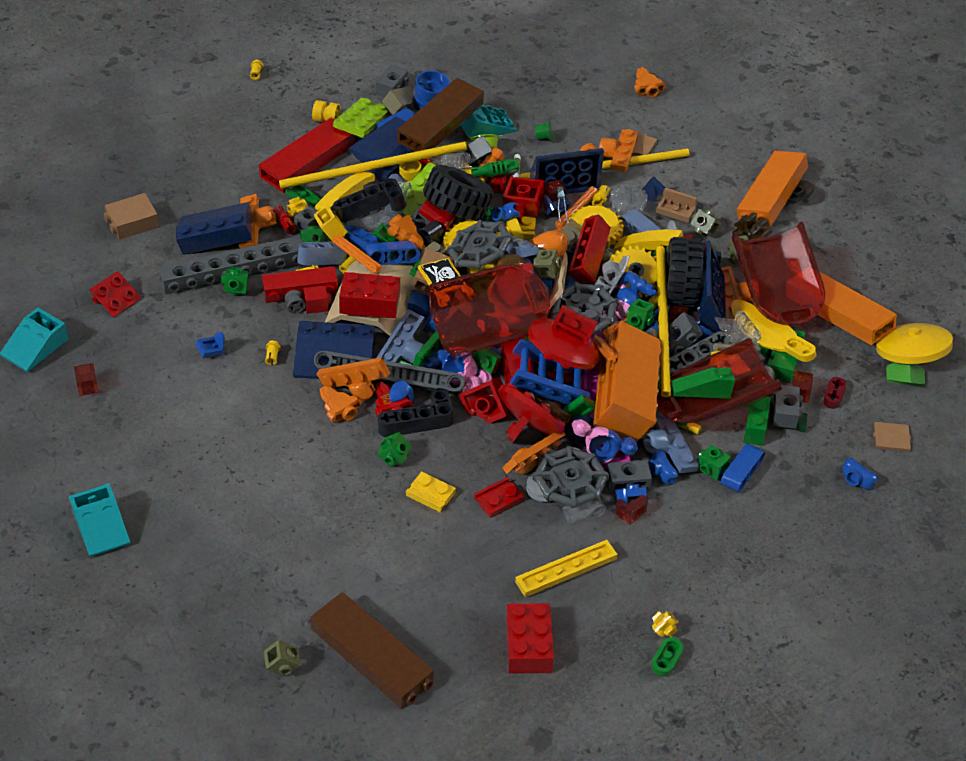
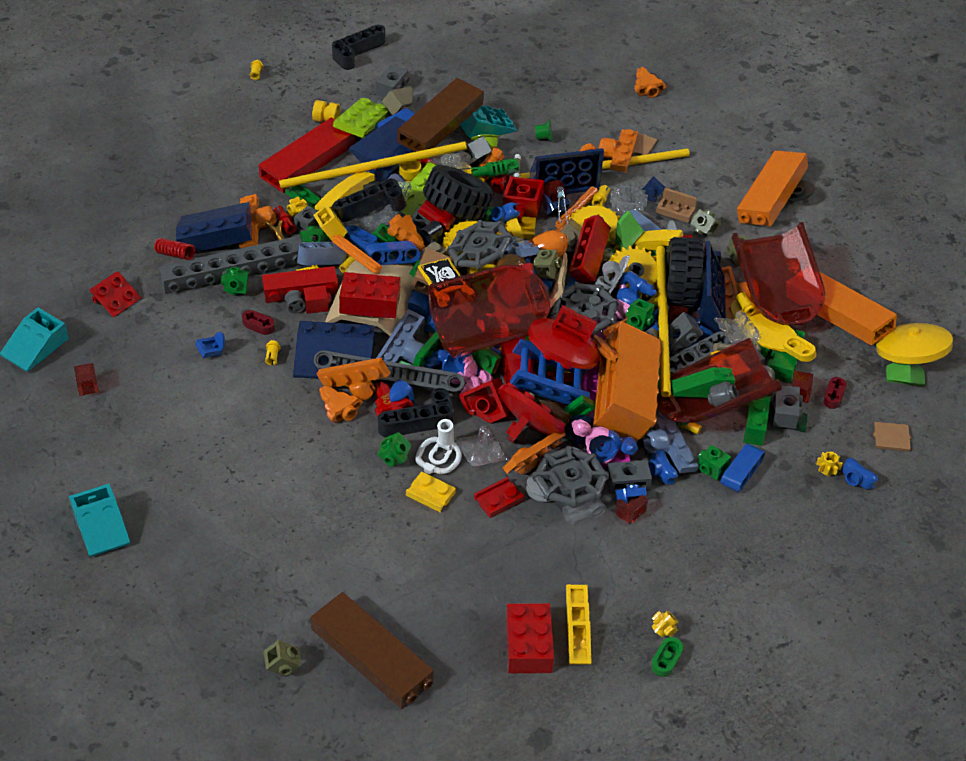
medium nougat brick [103,193,159,240] -> none
blue wheel [414,70,450,110] -> none
yellow plate [515,540,618,597] -> none
dark brown gear [732,213,772,250] -> none
none -> red piece [154,238,195,260]
none -> dark red beam [242,310,275,335]
none -> pearl gold bar [265,220,285,240]
none -> black beam [332,25,385,70]
none -> white piece [415,419,462,474]
none -> clear hinge [455,426,507,468]
none -> yellow slope [566,585,591,665]
none -> bright green slope [615,210,644,250]
none -> dark grey head [708,382,739,410]
none -> yellow pin [735,292,756,316]
none -> yellow gear [816,452,842,476]

